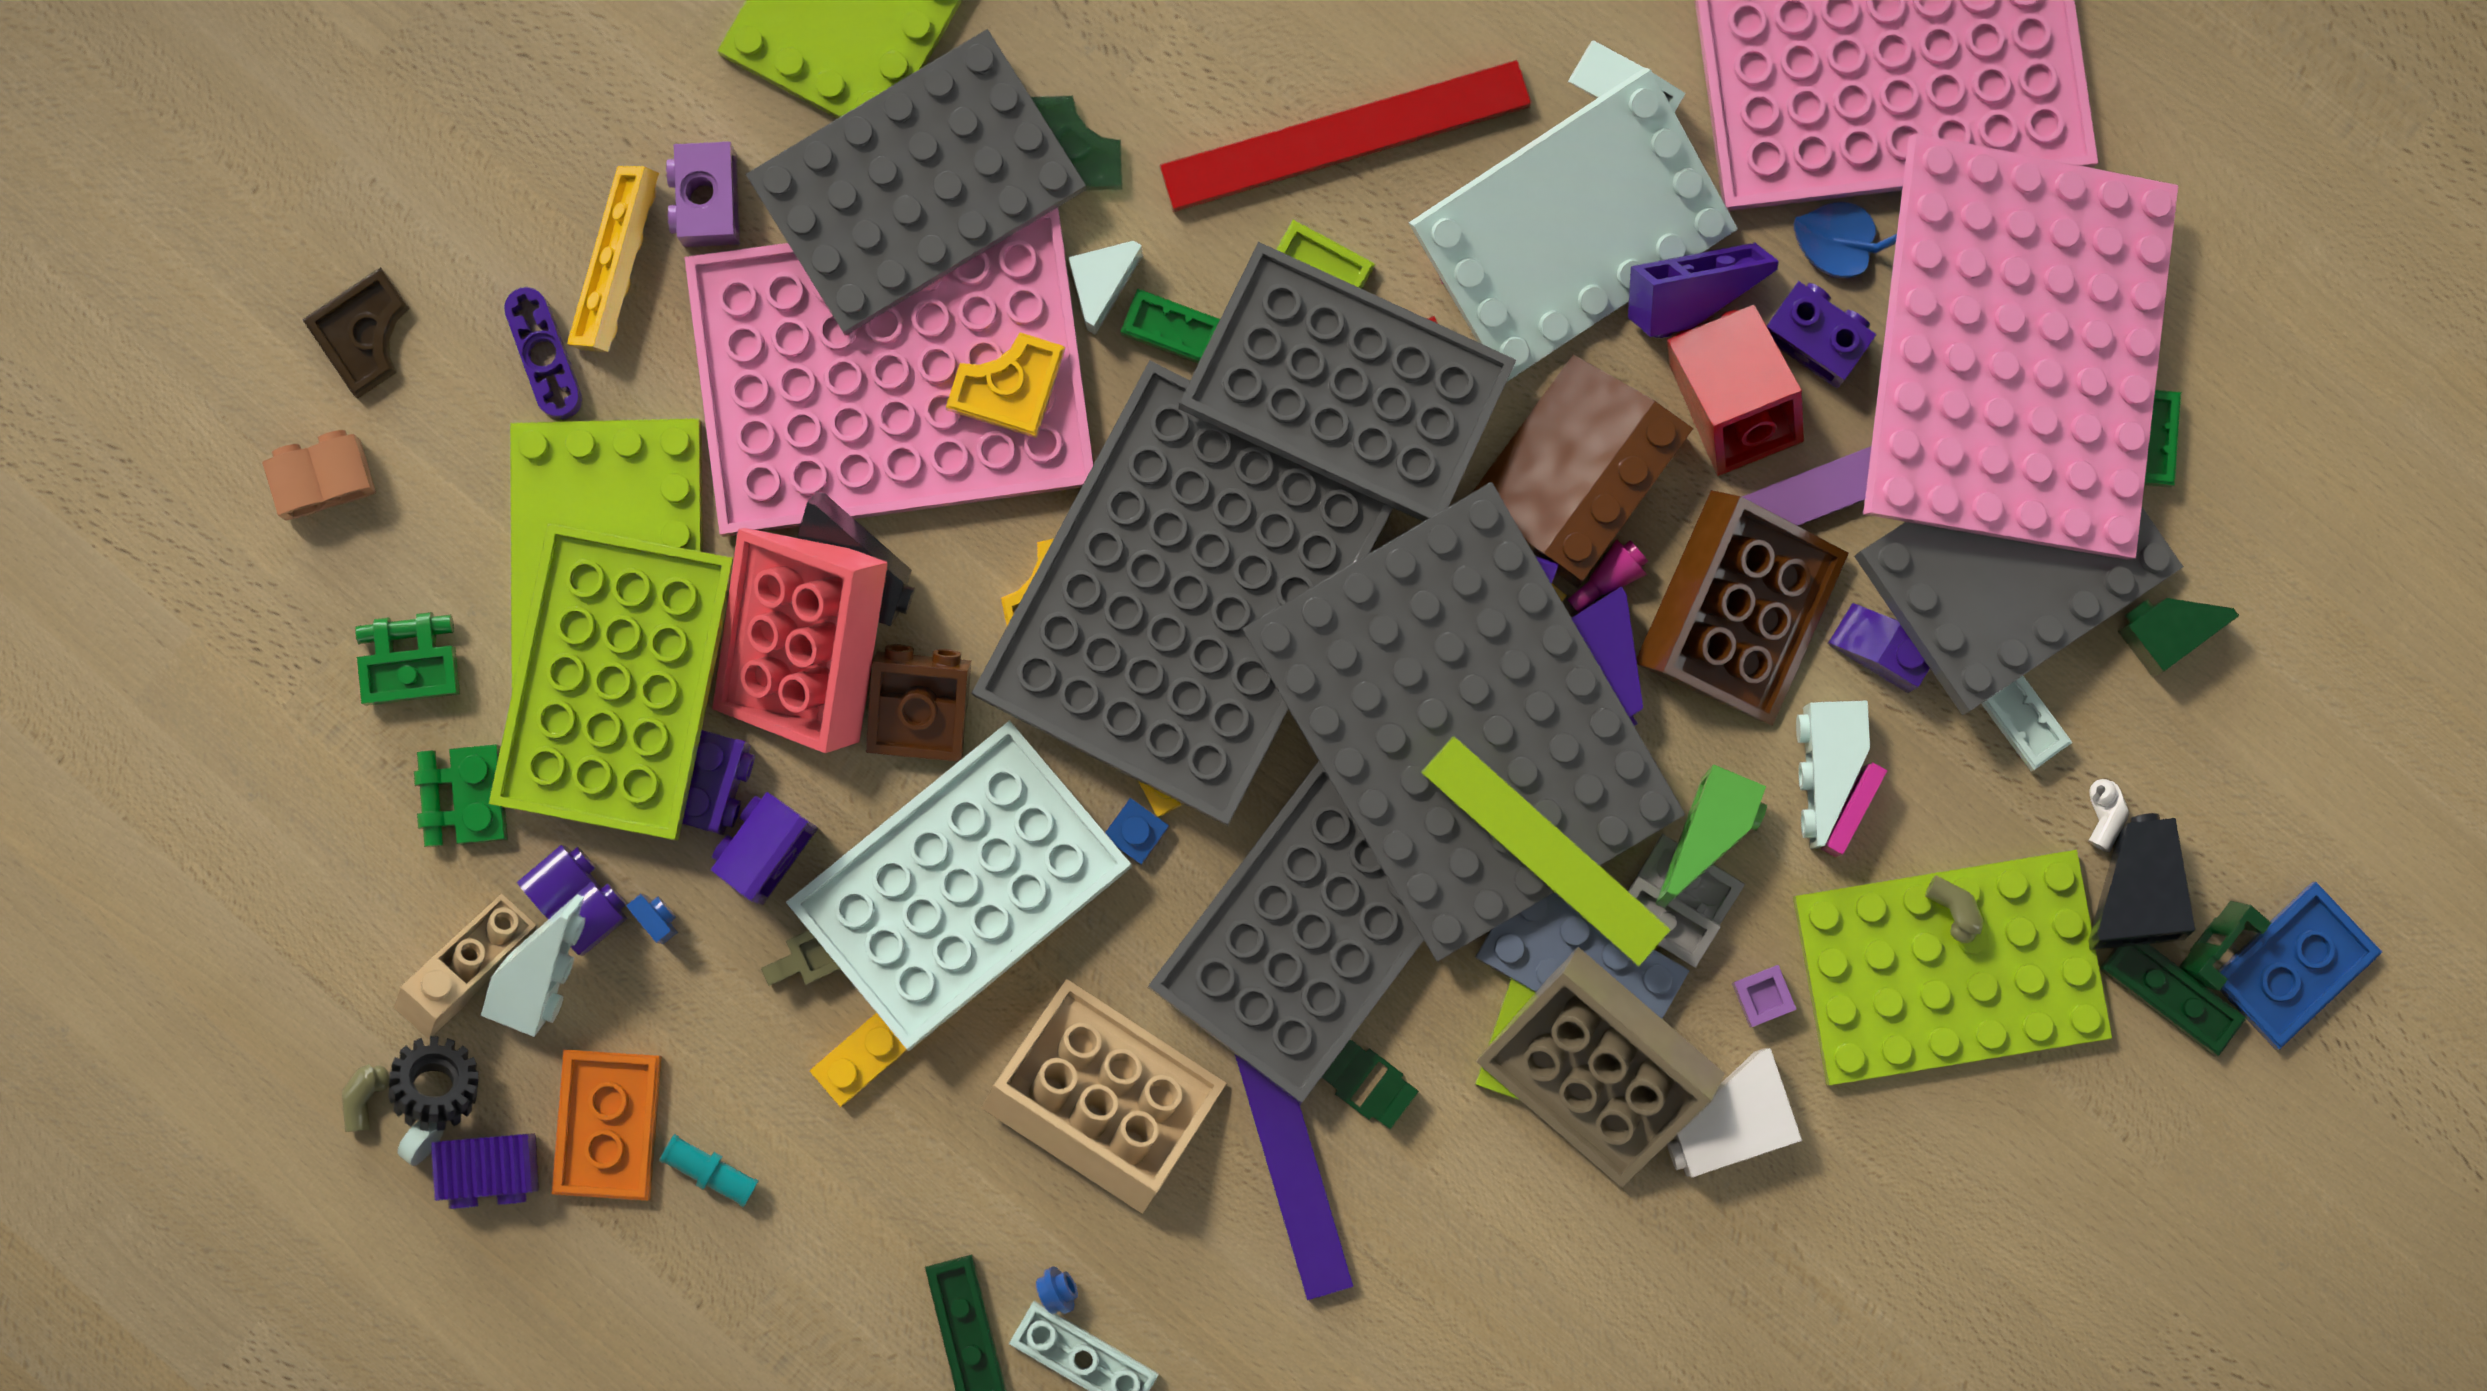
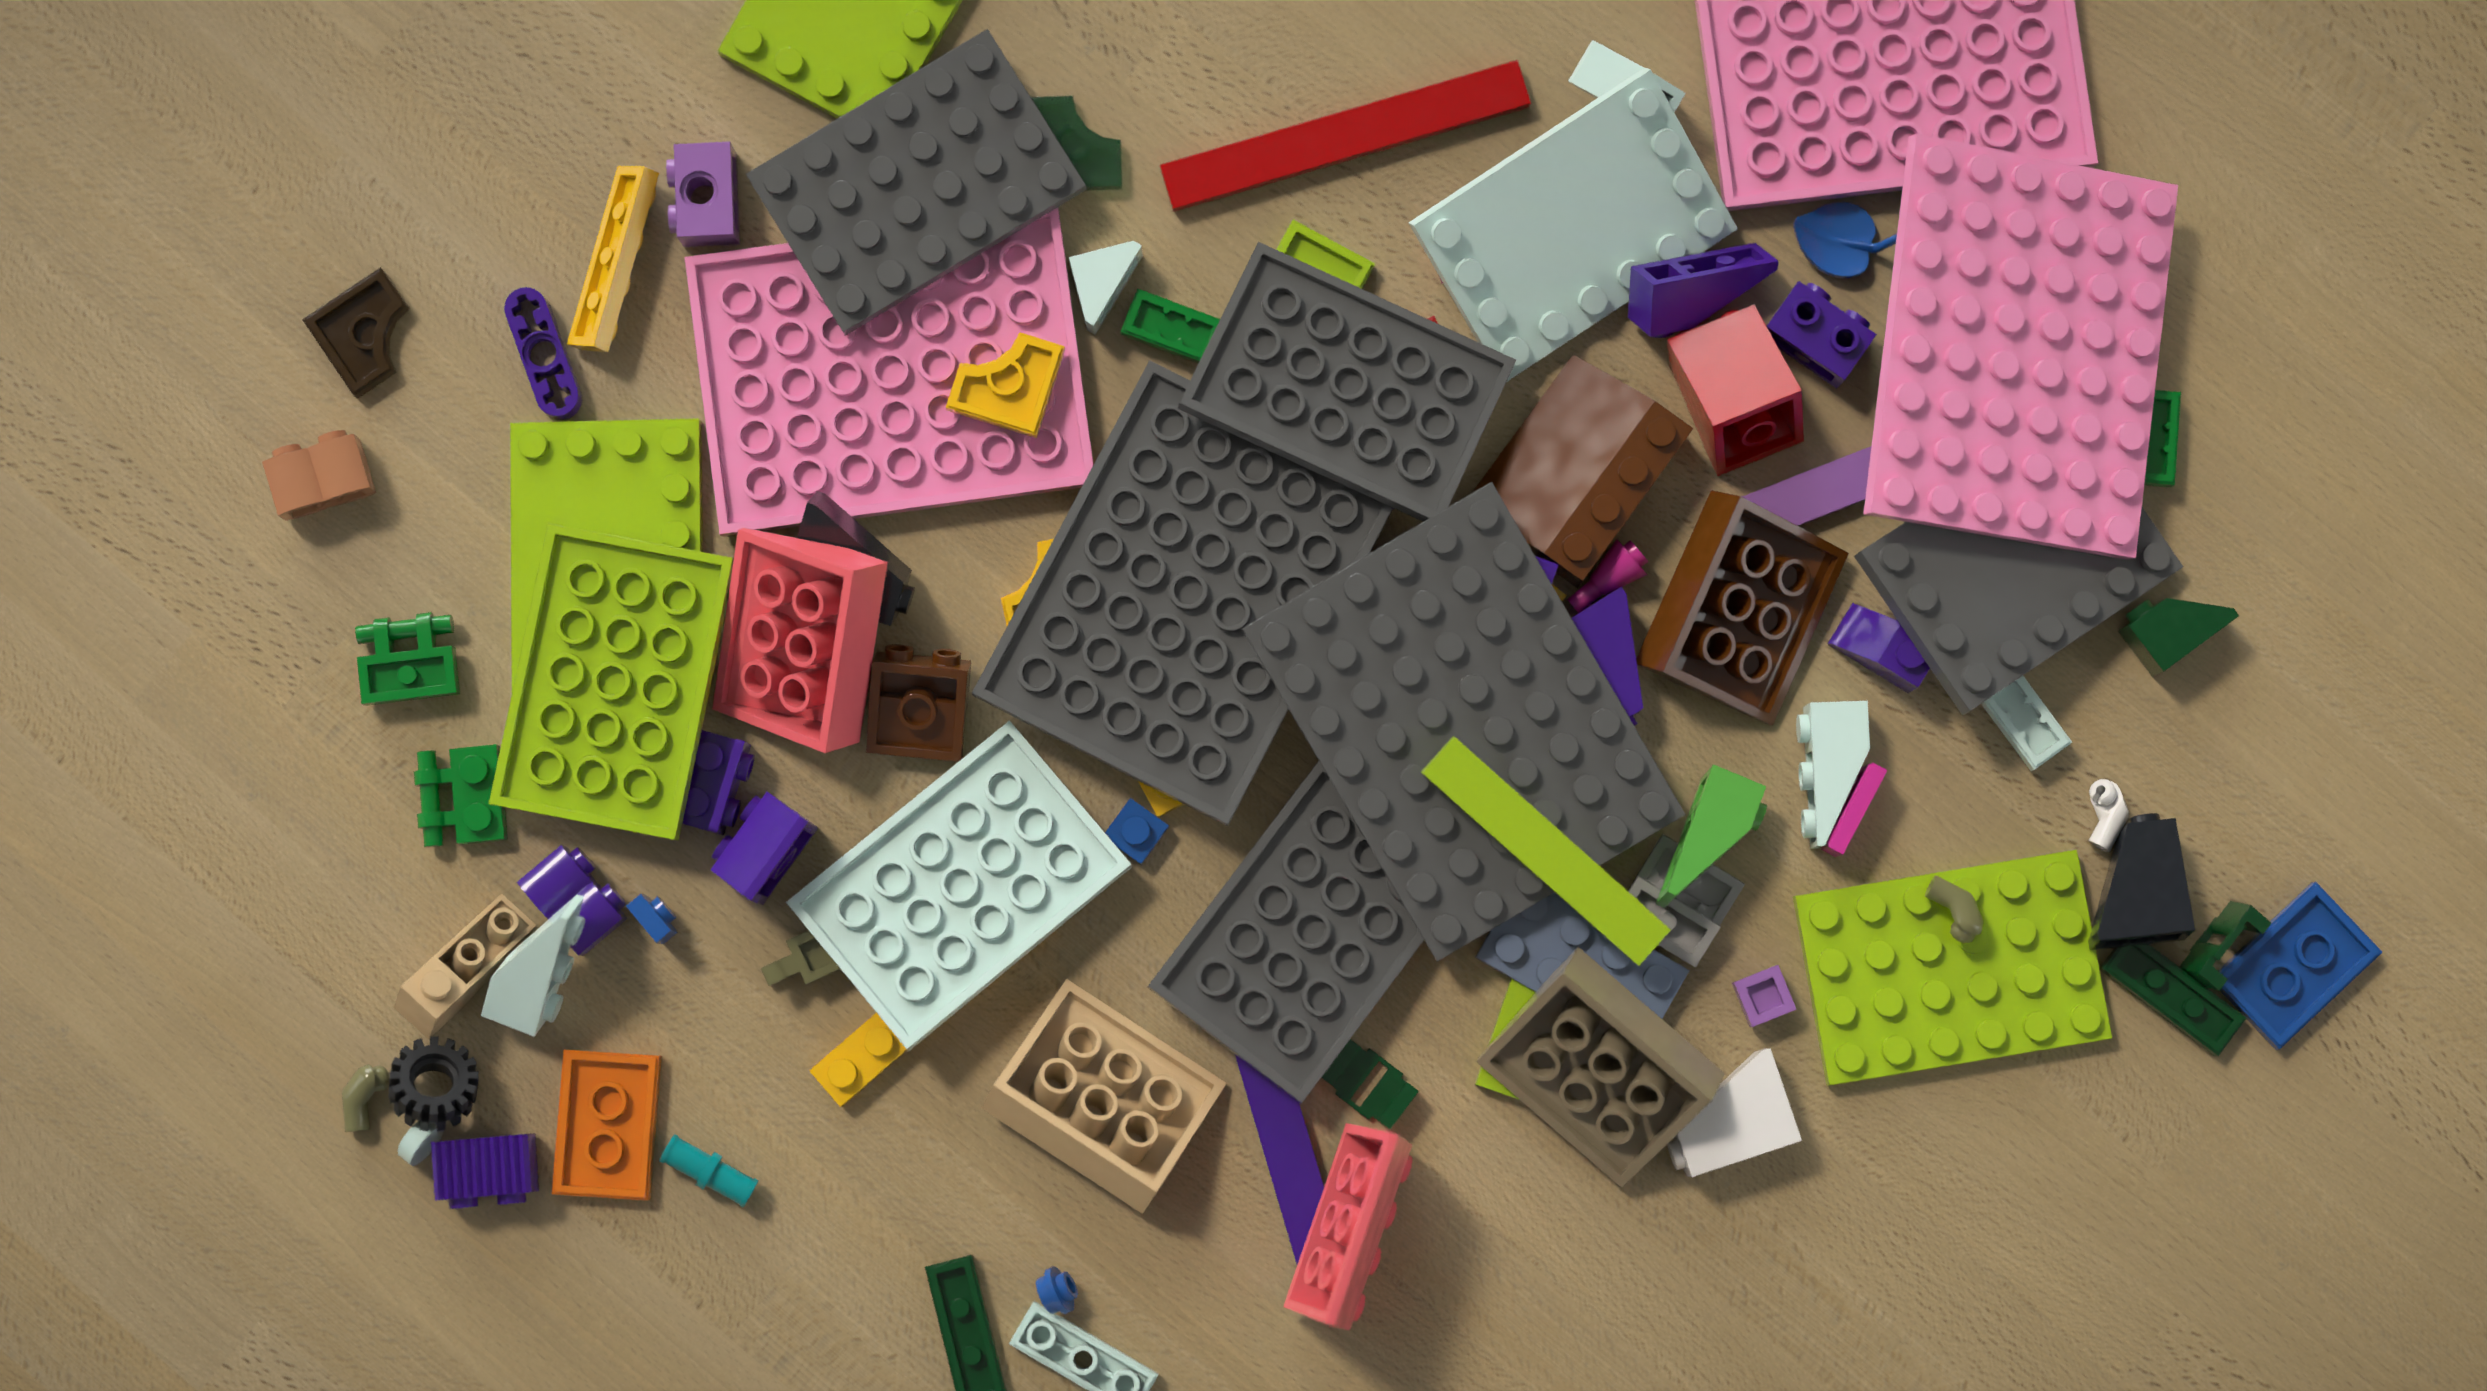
none -> coral slope [1283,1123,1412,1331]

